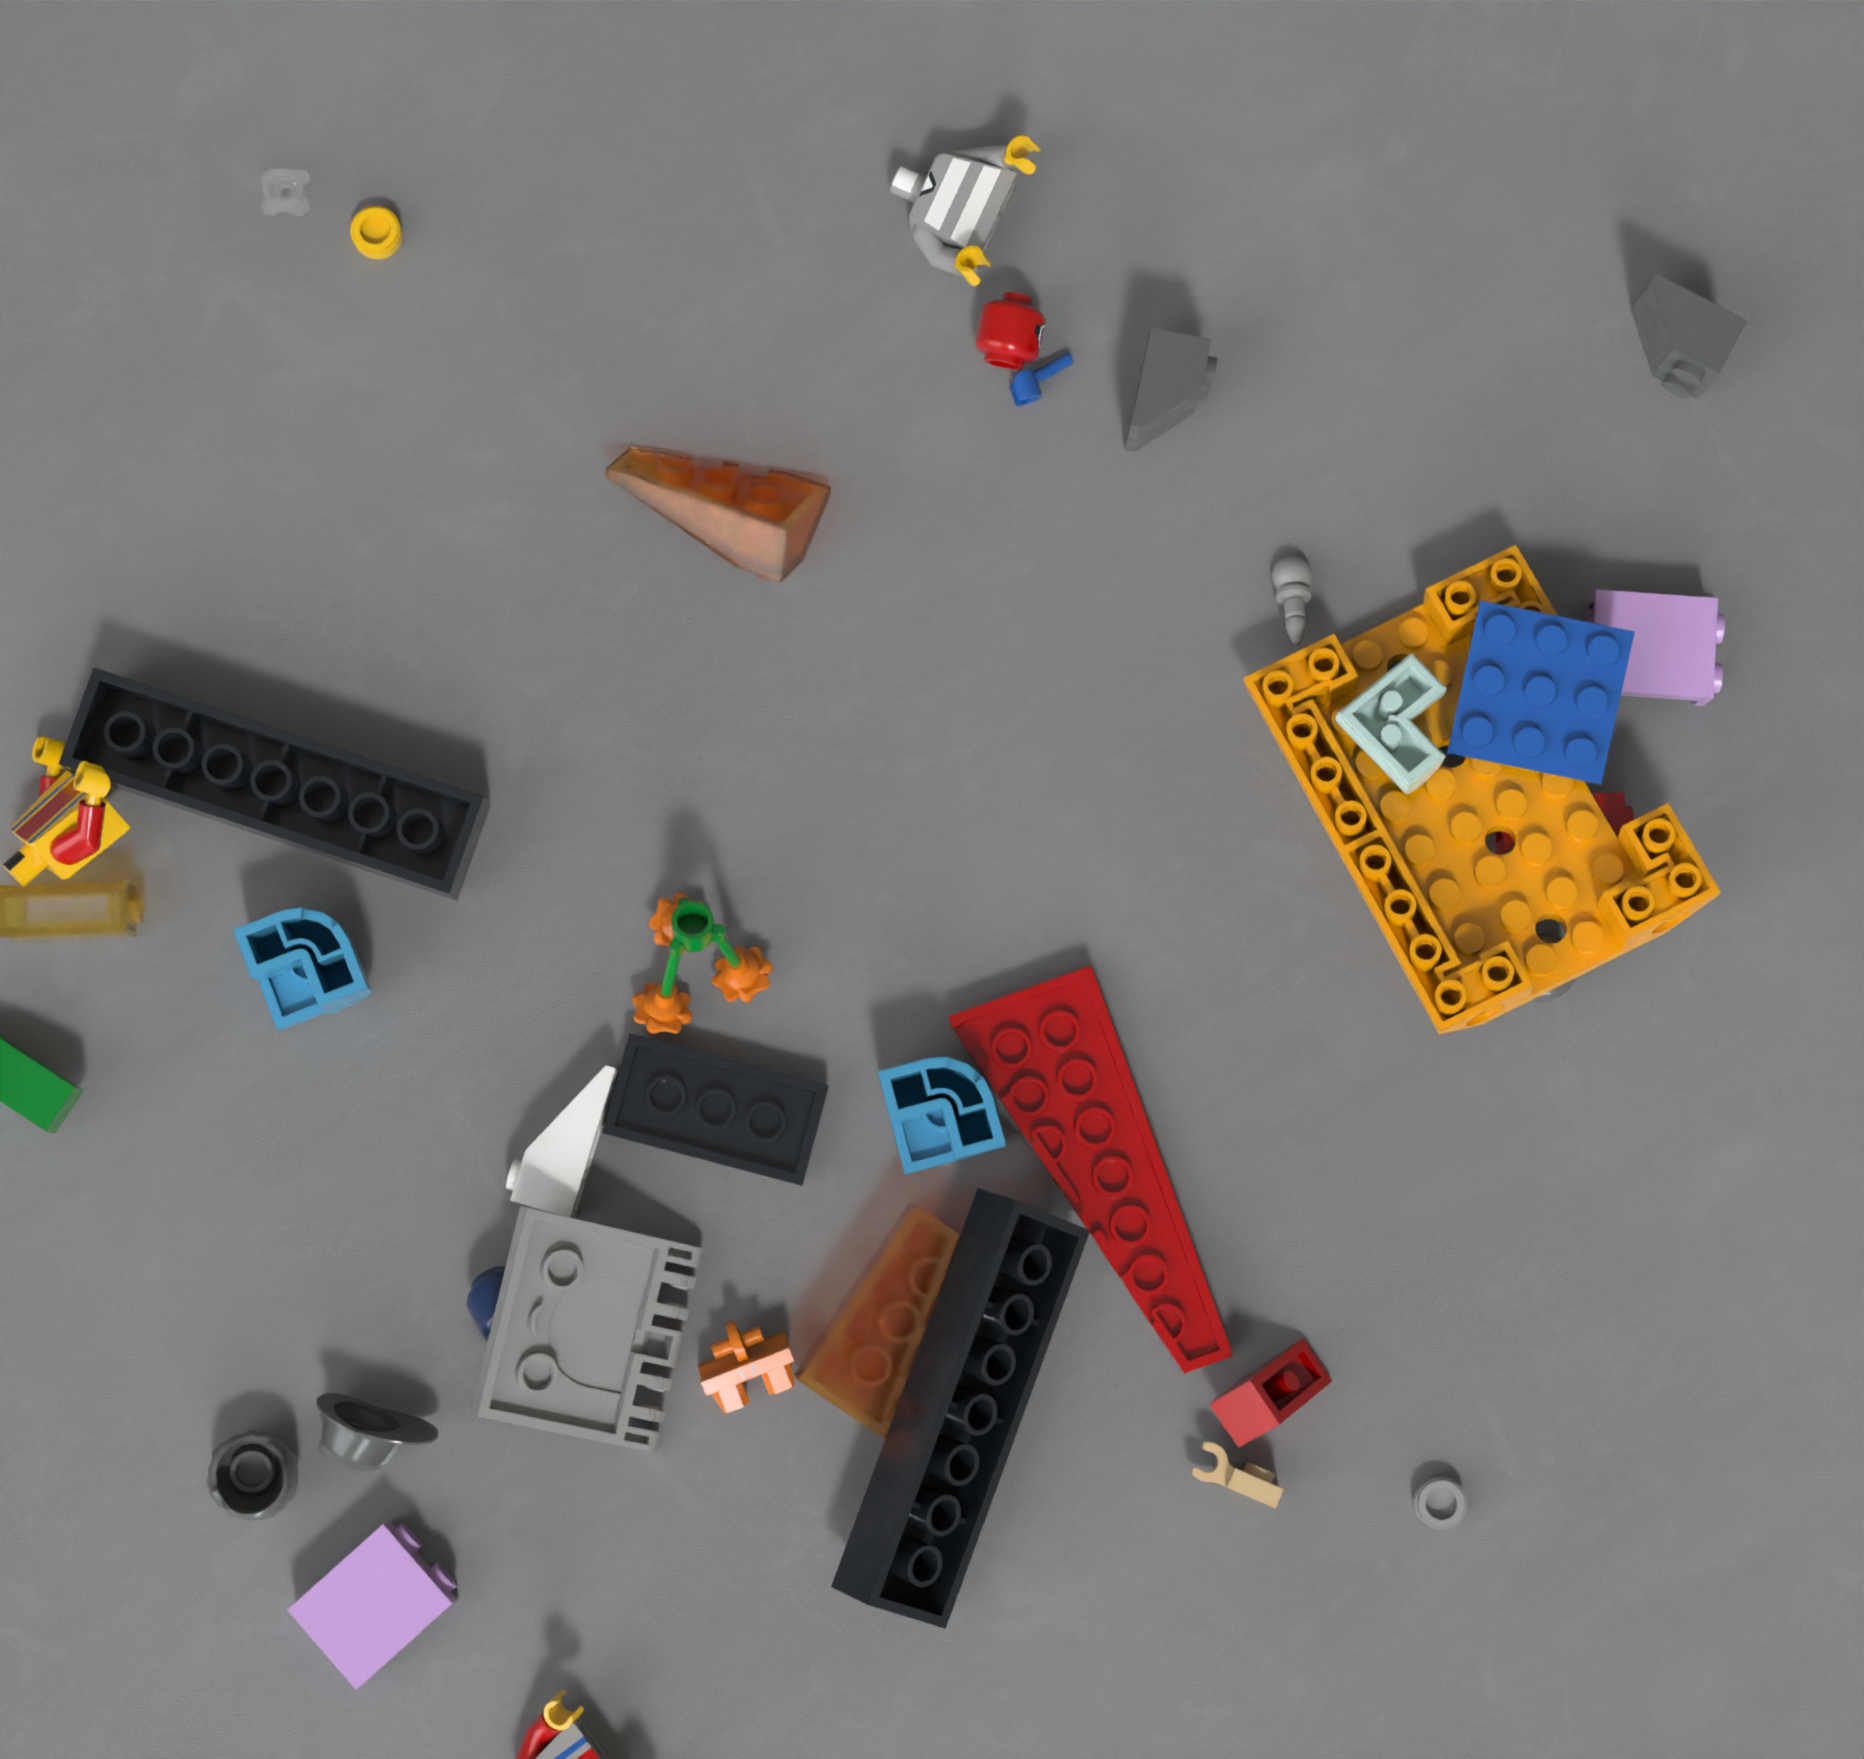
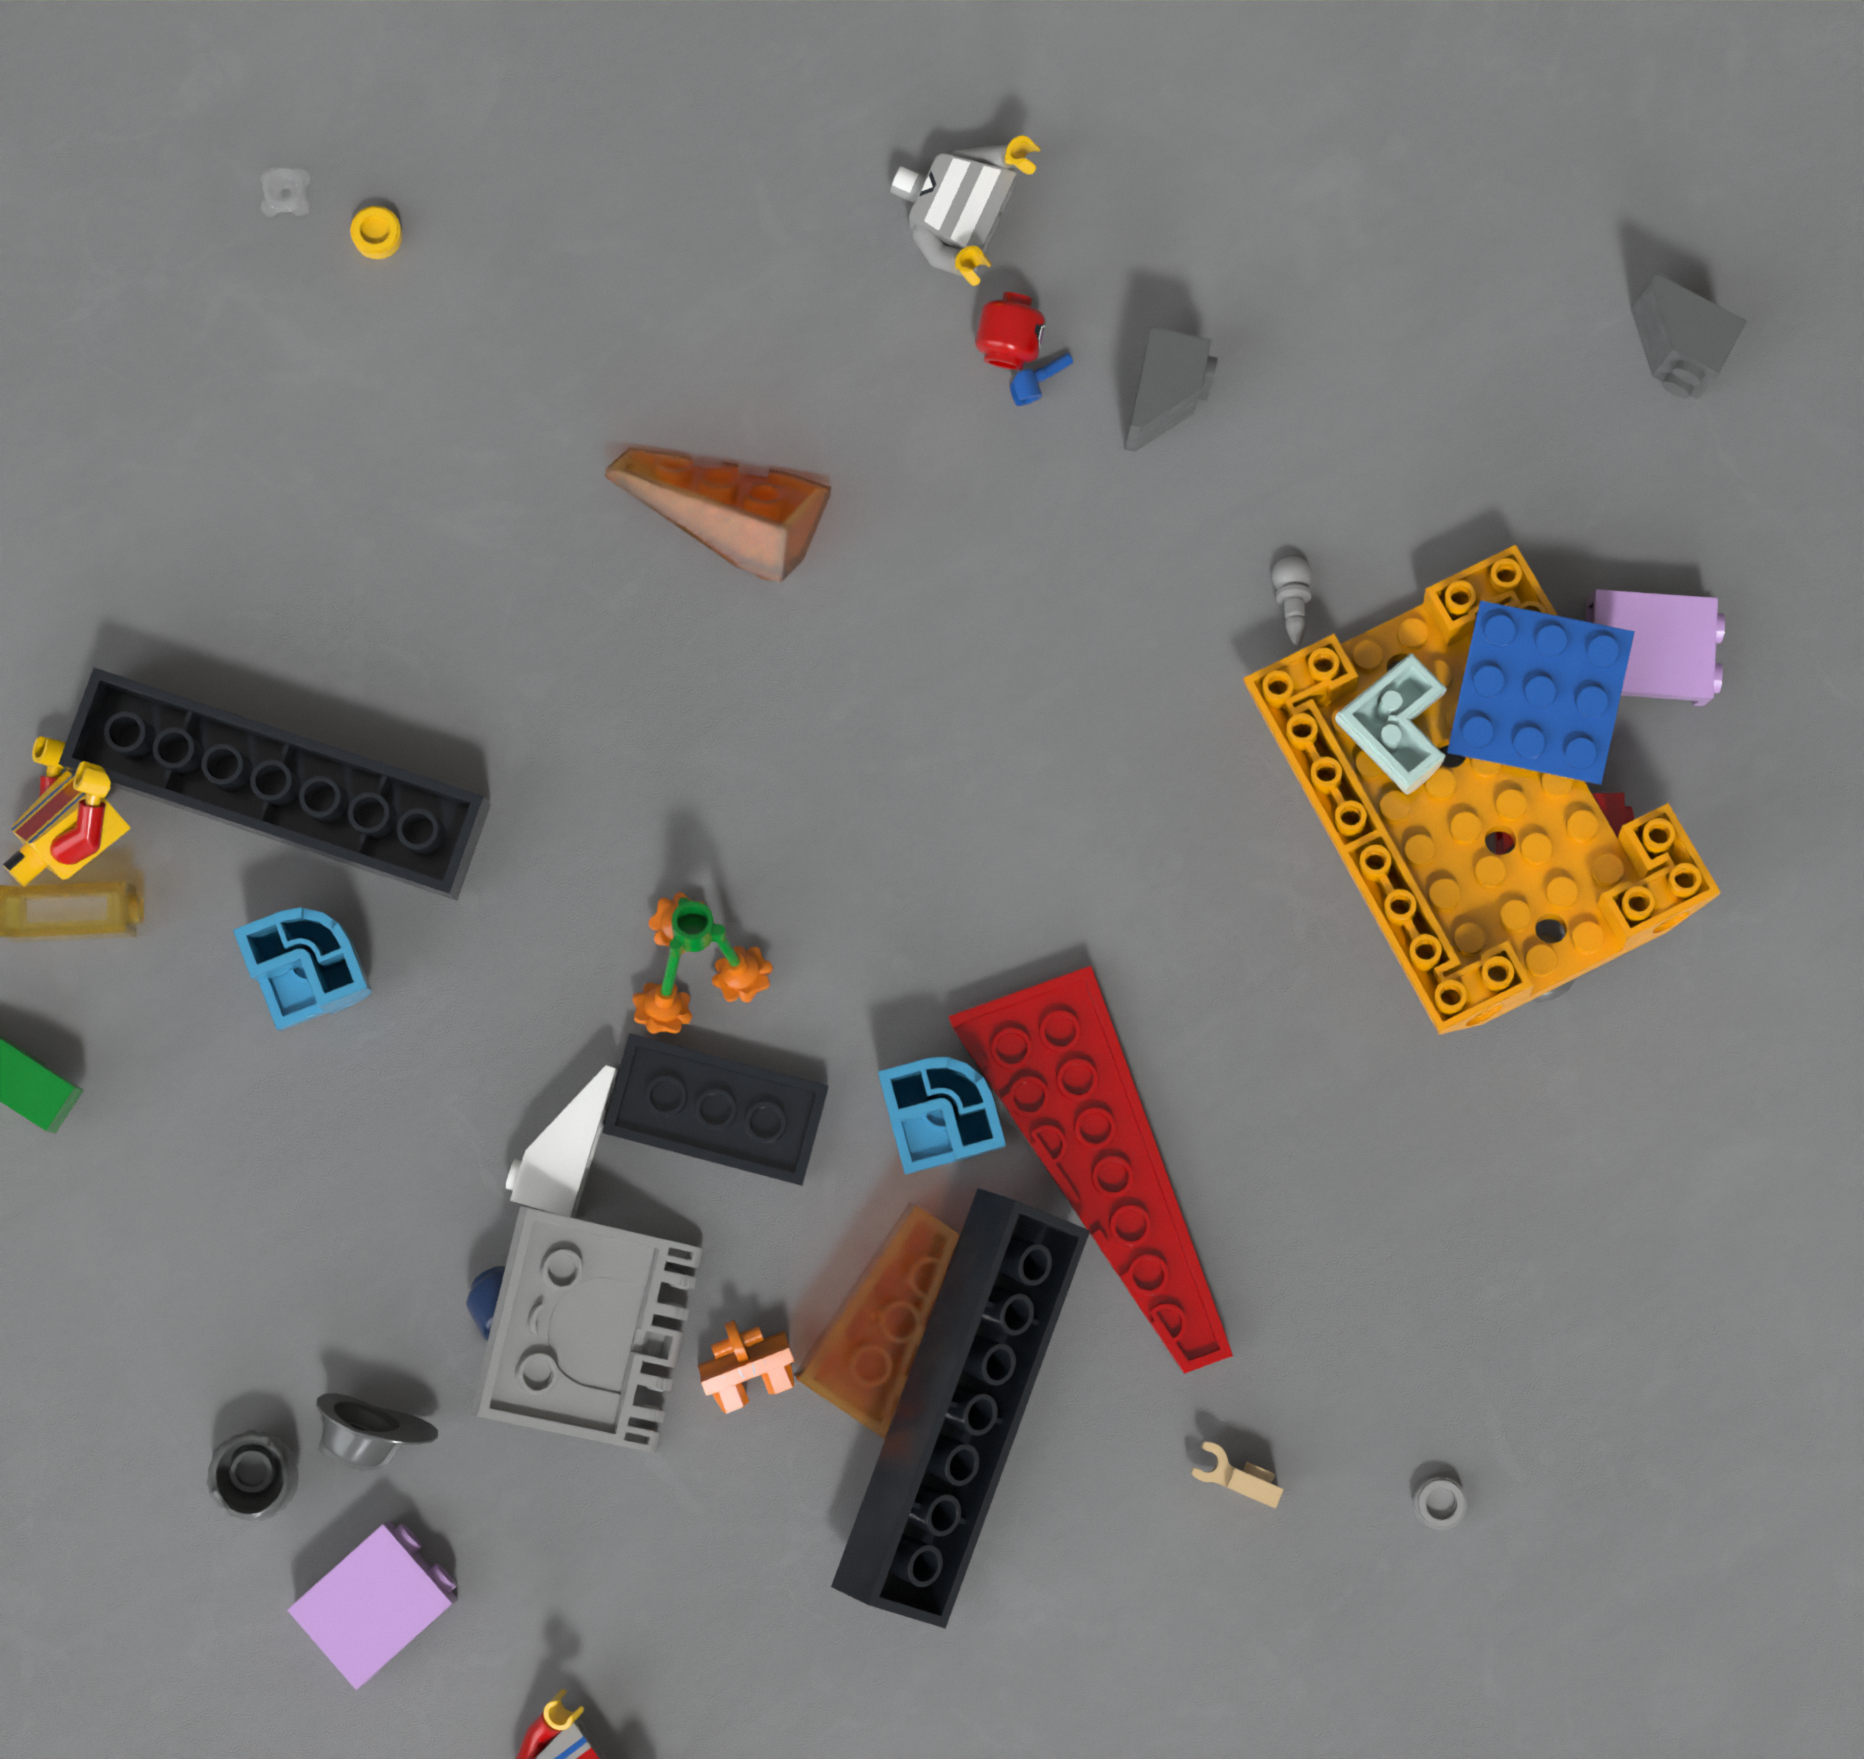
red slope [1209,1338,1332,1448] -> none

